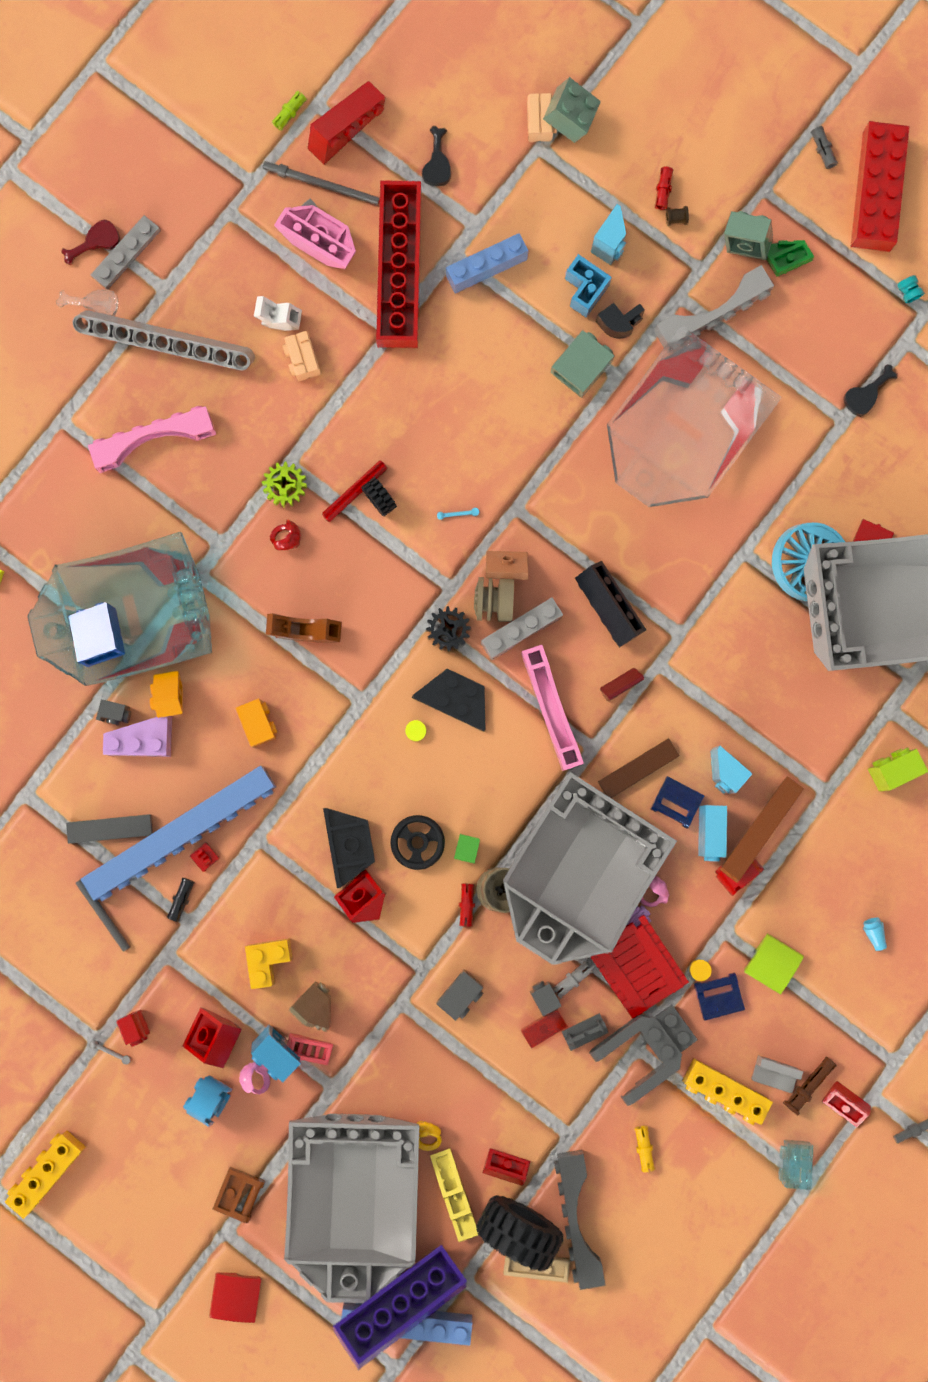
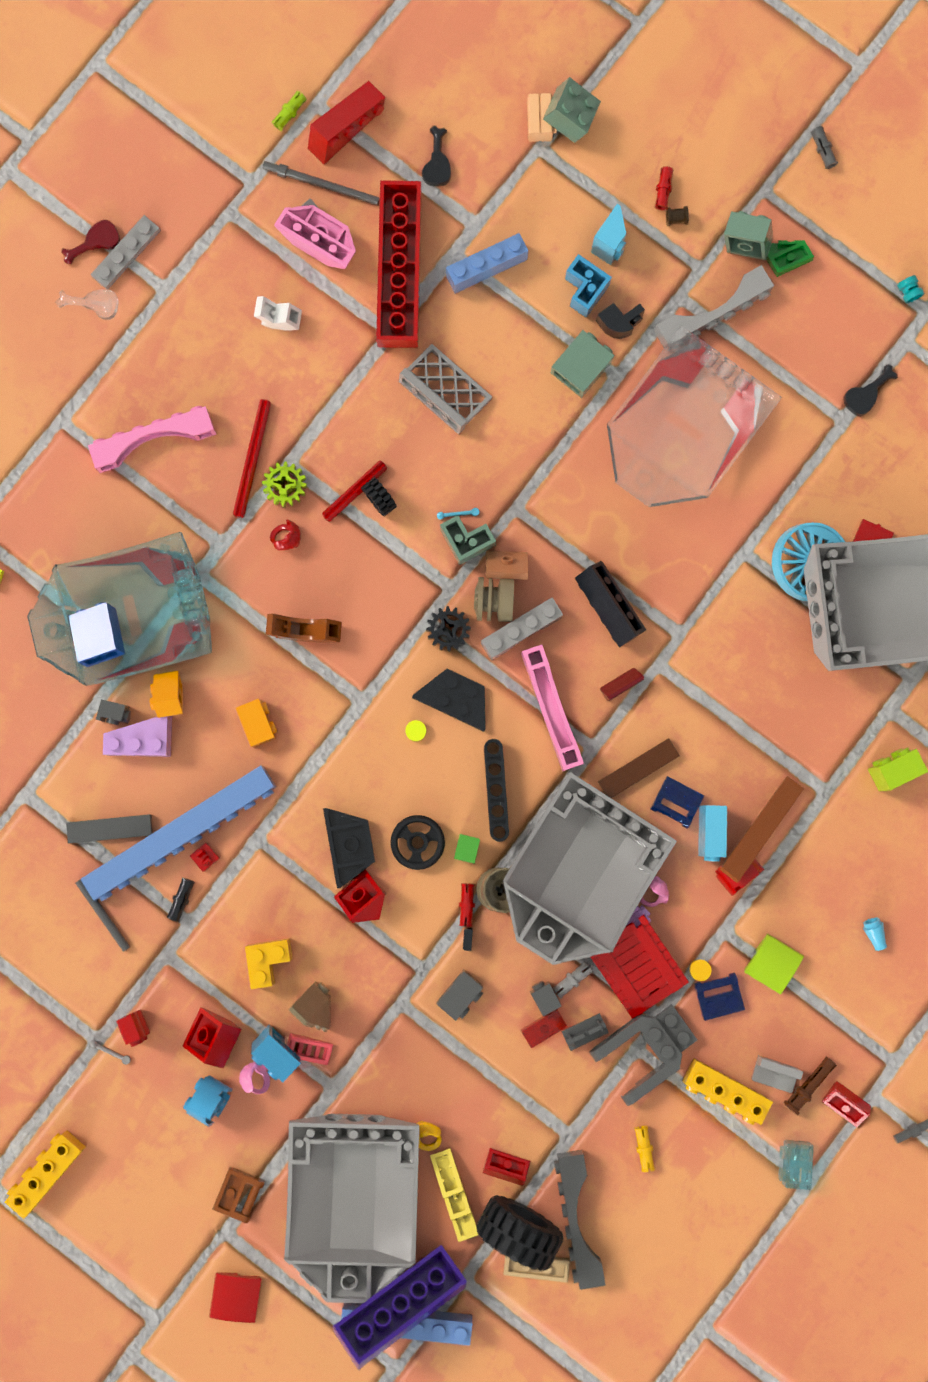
light grey beam [73,310,255,370] -> none
light nougat brick [282,331,321,381] -> none
medium azure slope [710,746,752,794] -> none
red brick [850,121,910,252] -> none
none -> red axle [233,399,271,518]
none -> light grey fence [398,344,492,434]
none -> sand green brick [440,515,496,565]
none -> black tile [463,928,473,951]
none -> black beam [484,739,509,842]

